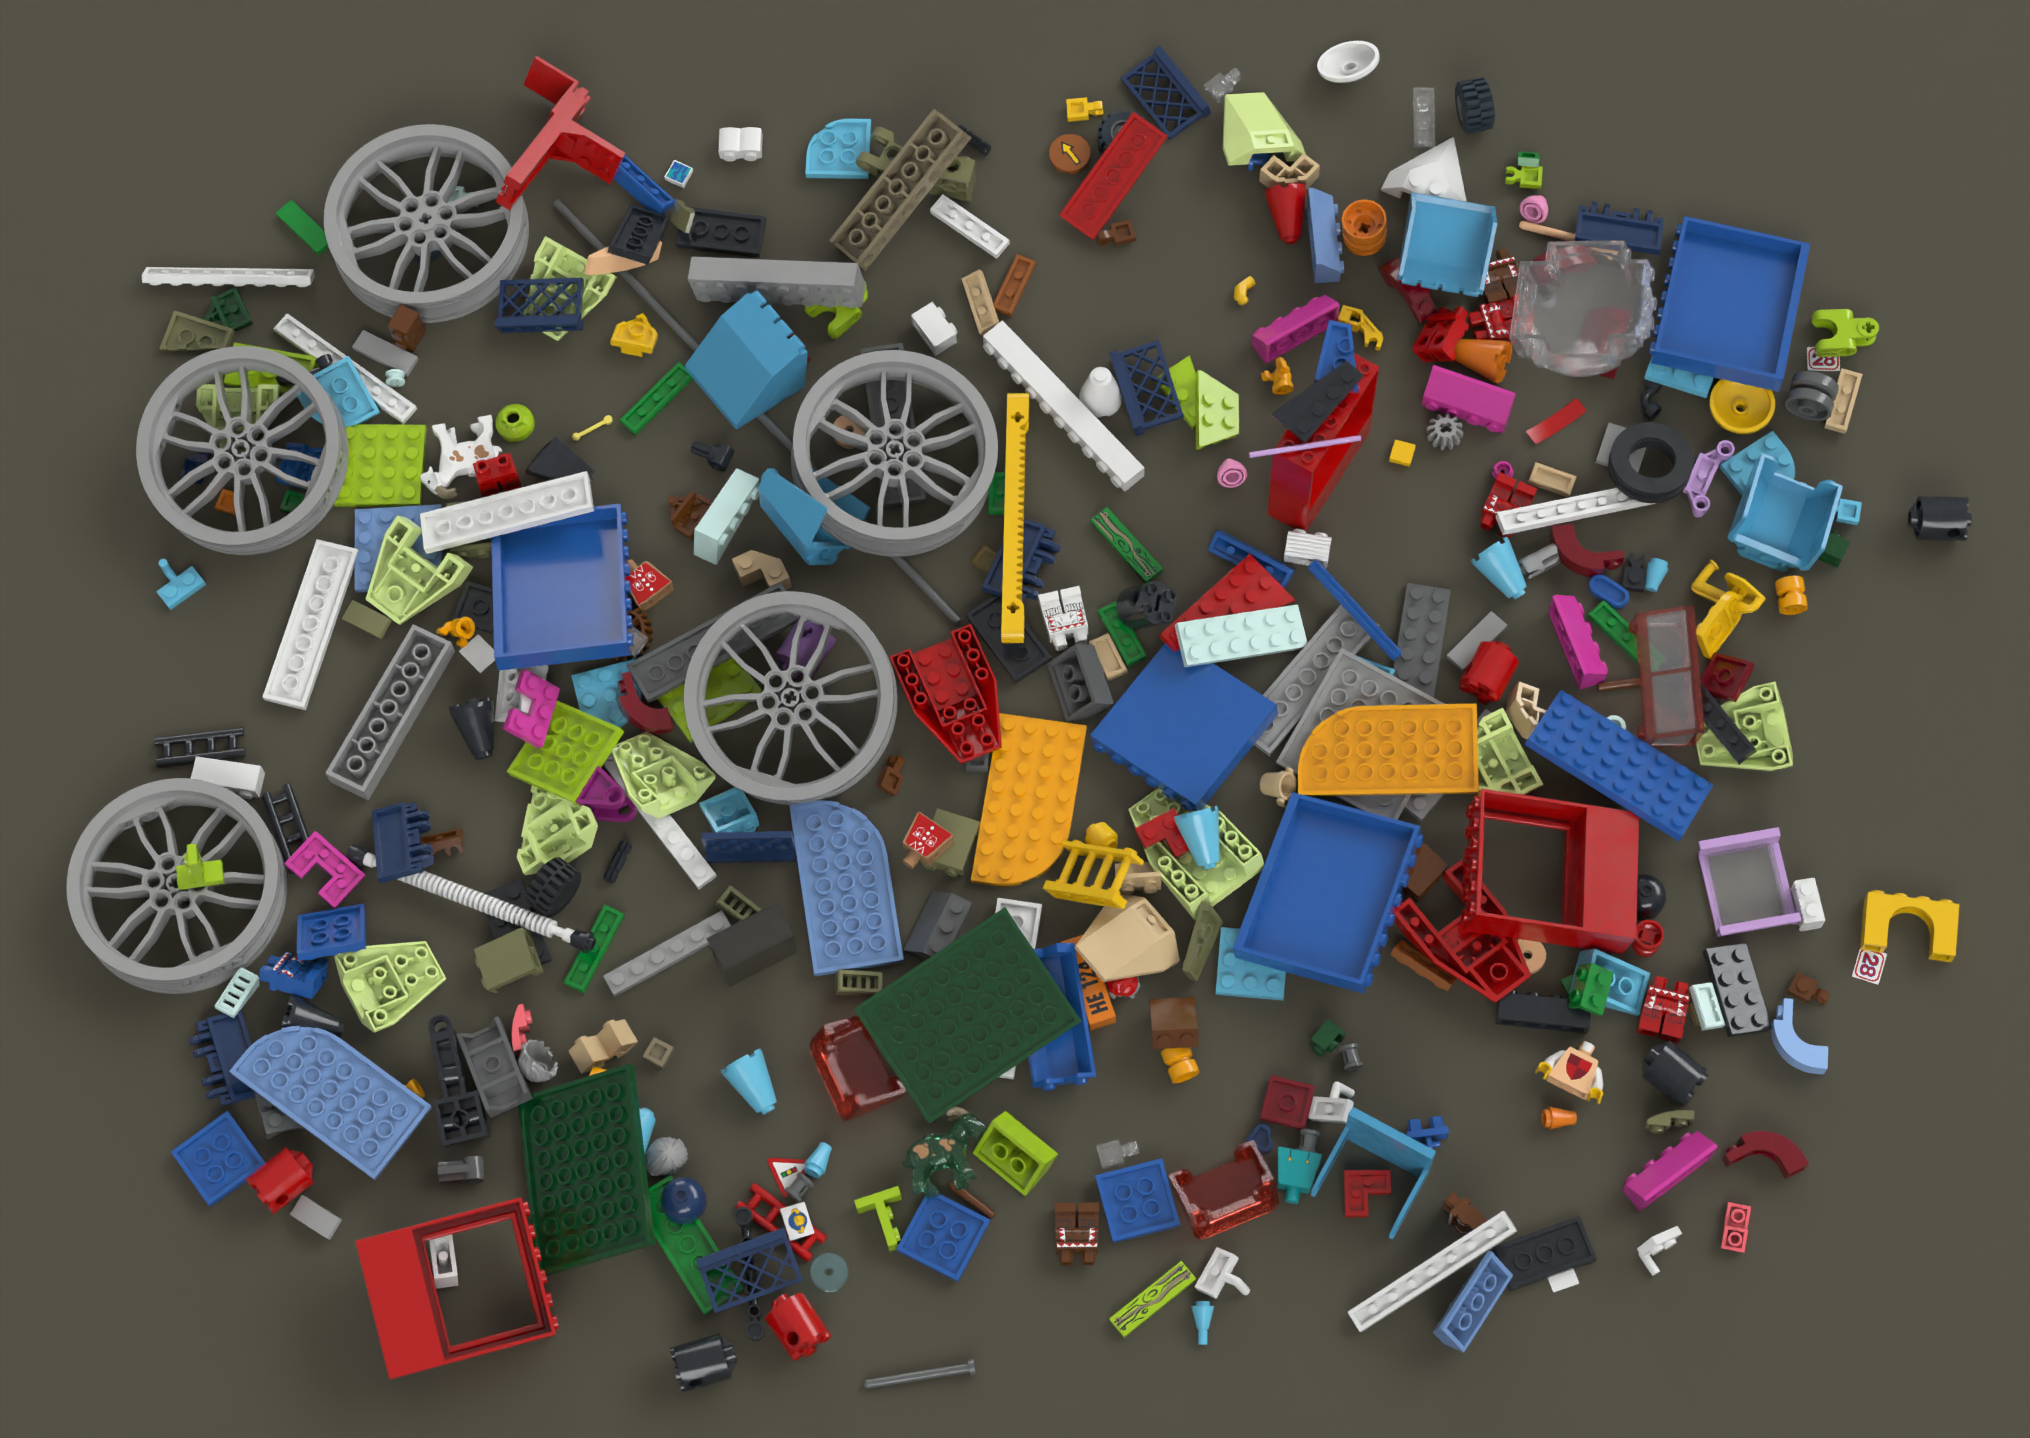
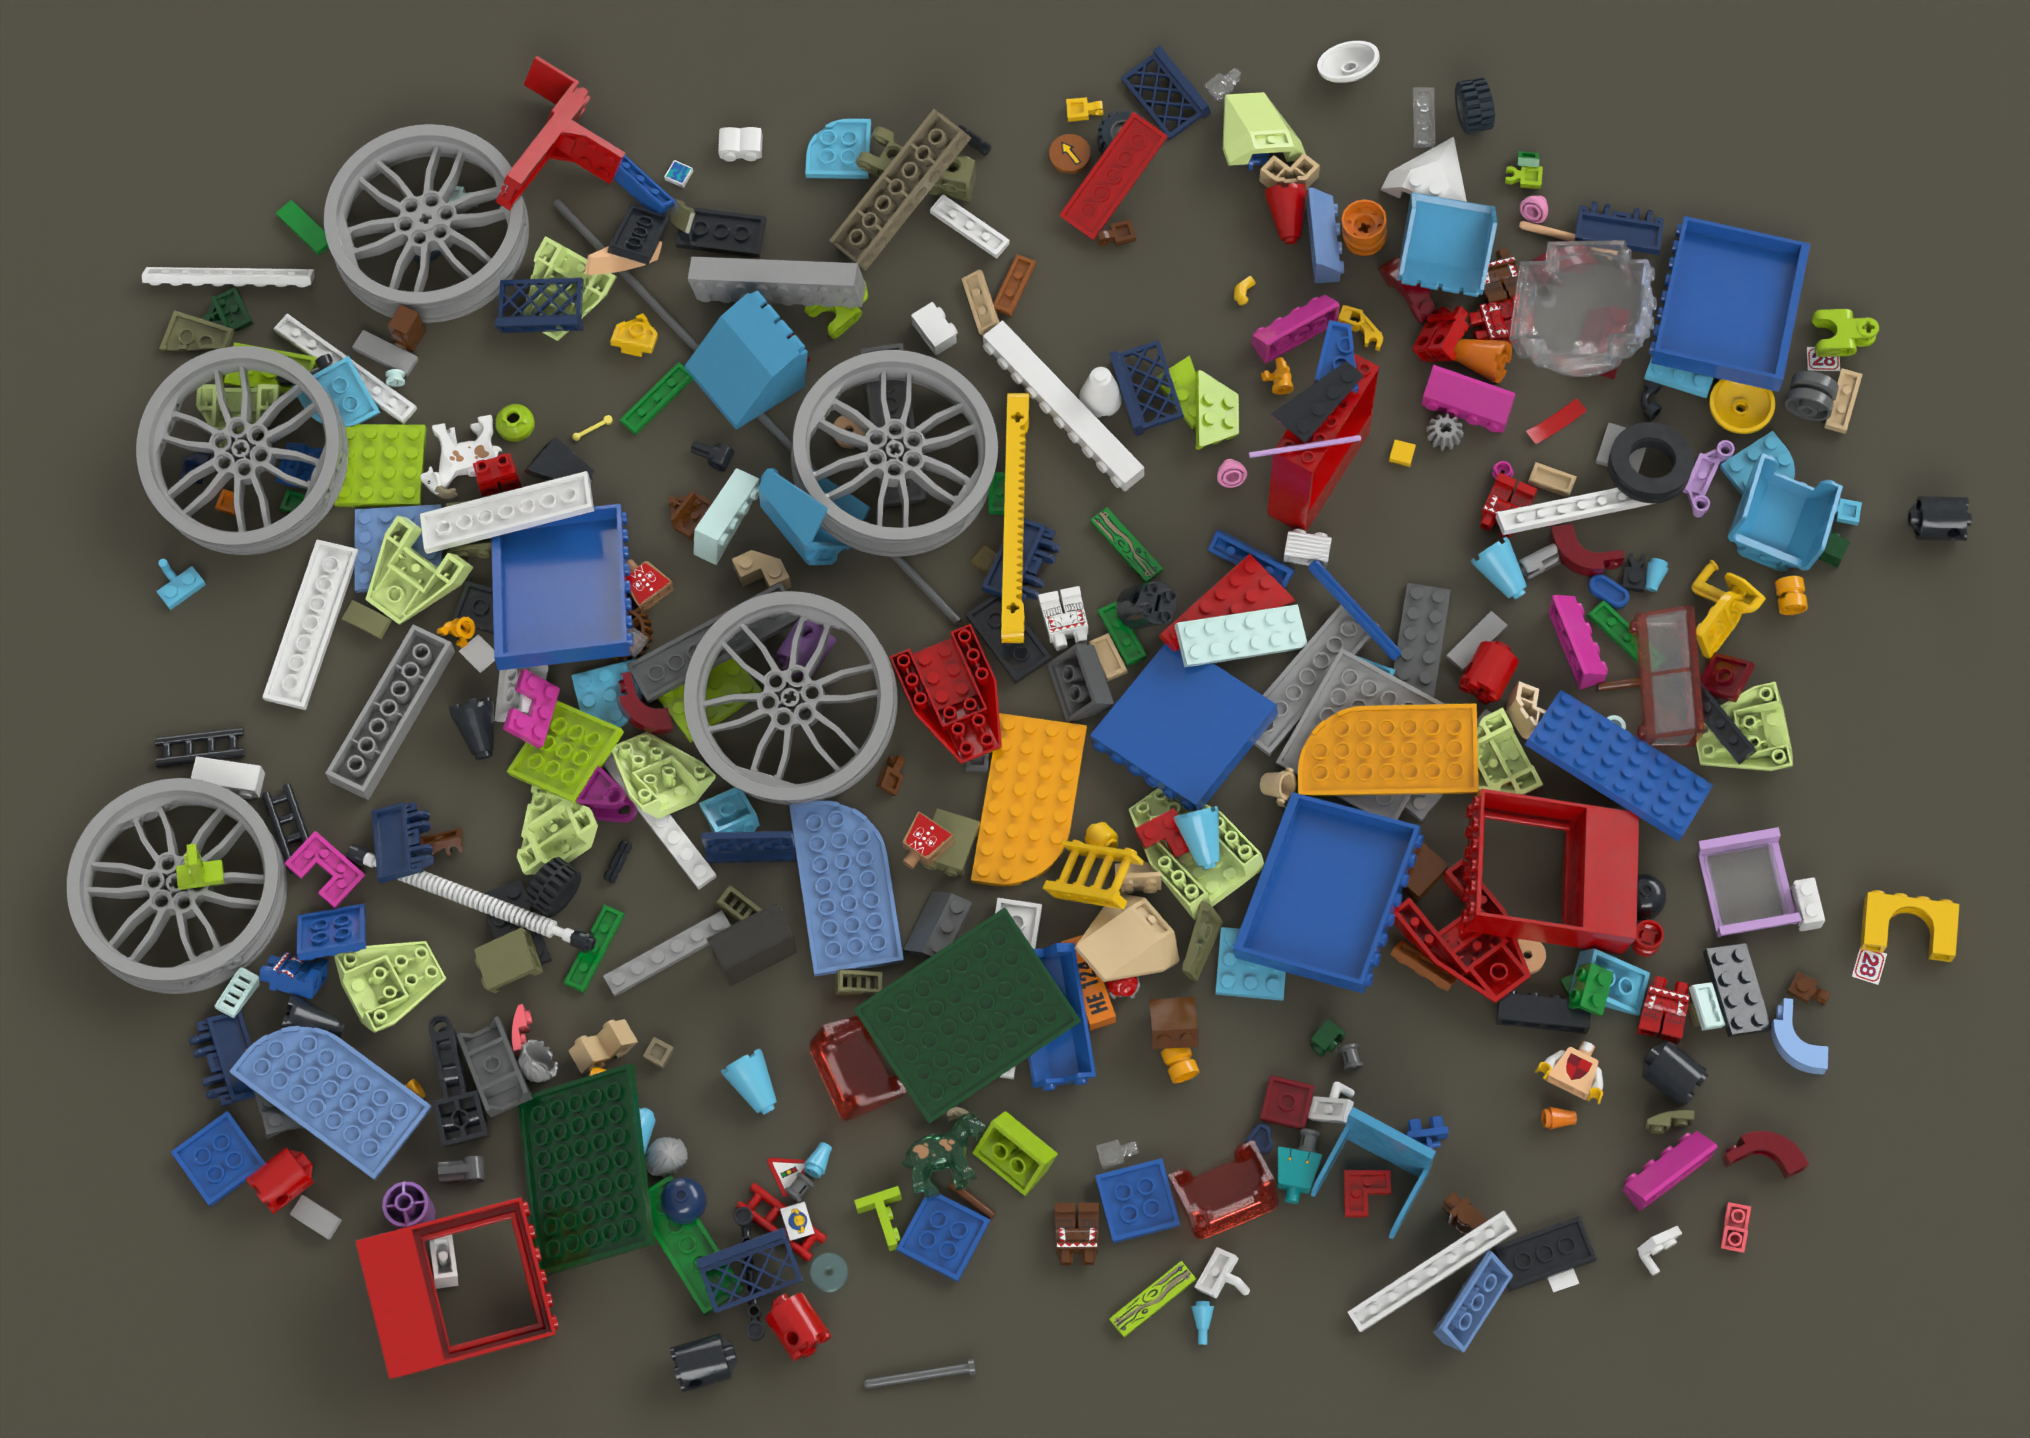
none -> medium lavender cylinder [382,1181,436,1230]

